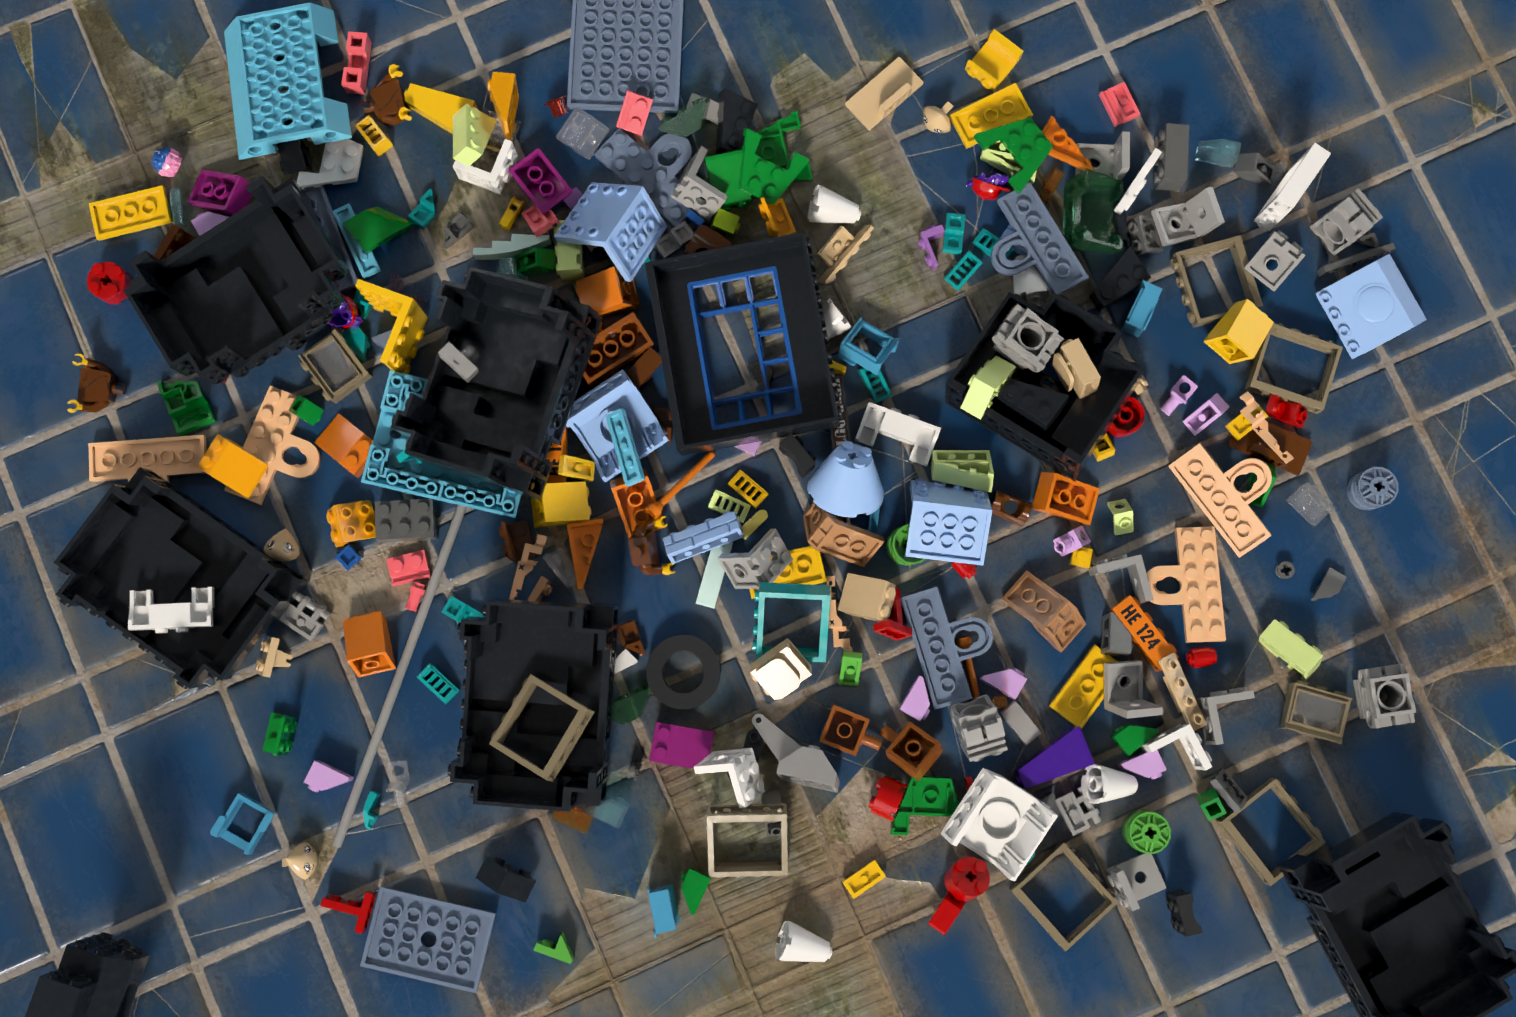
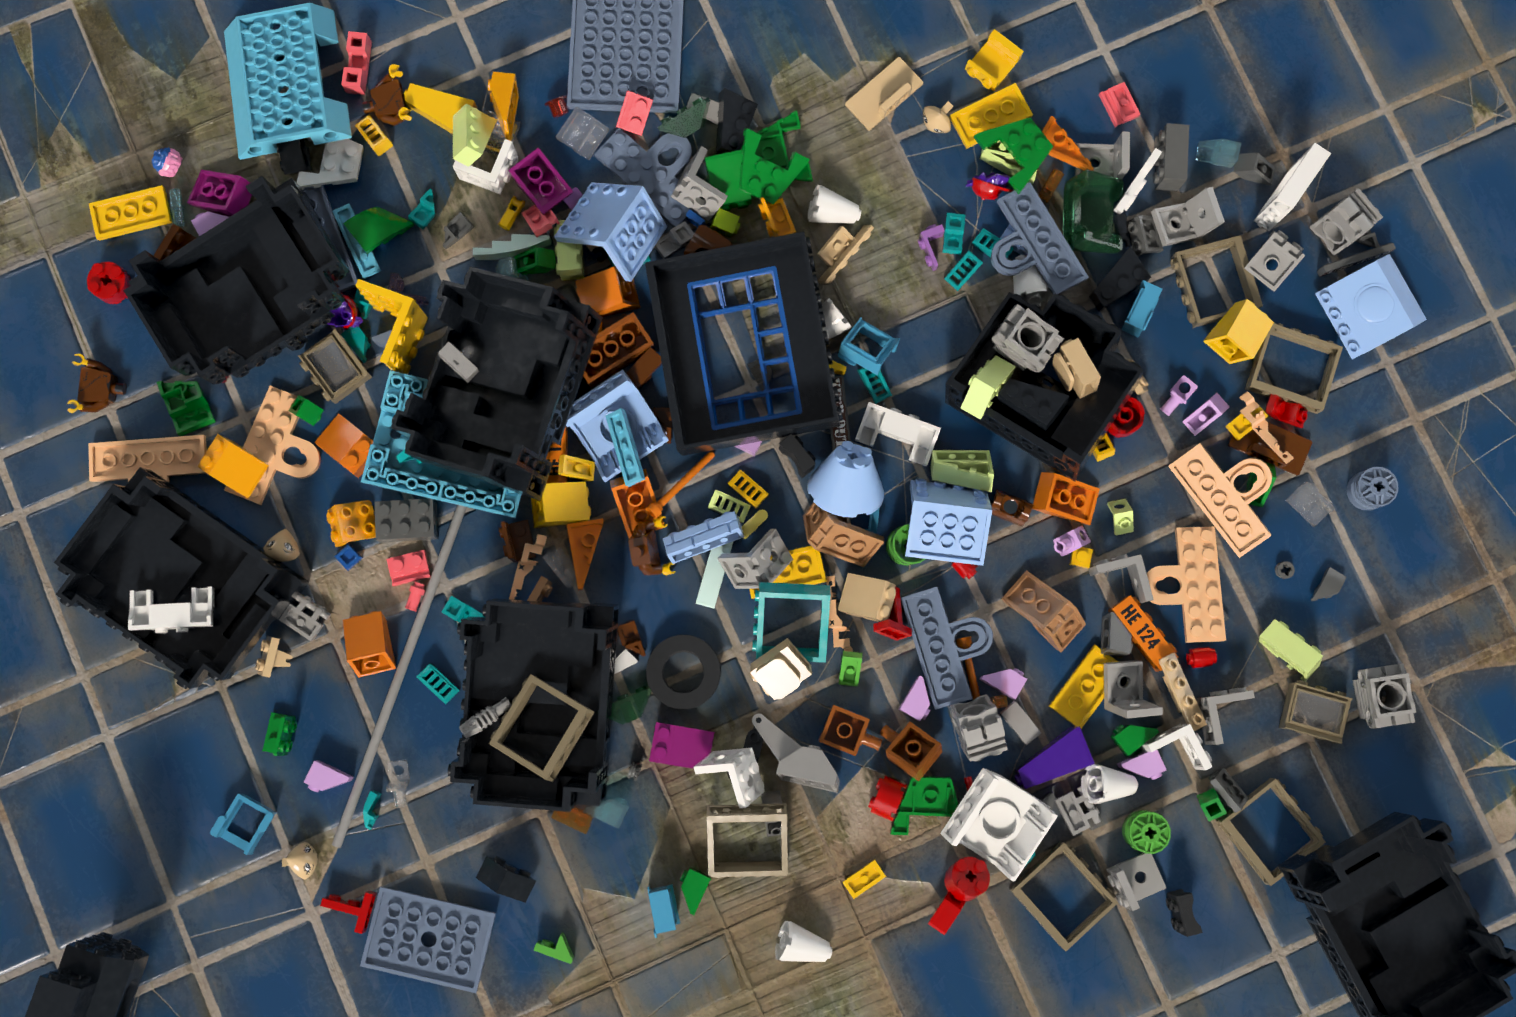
none -> light grey hinge [459,697,512,738]

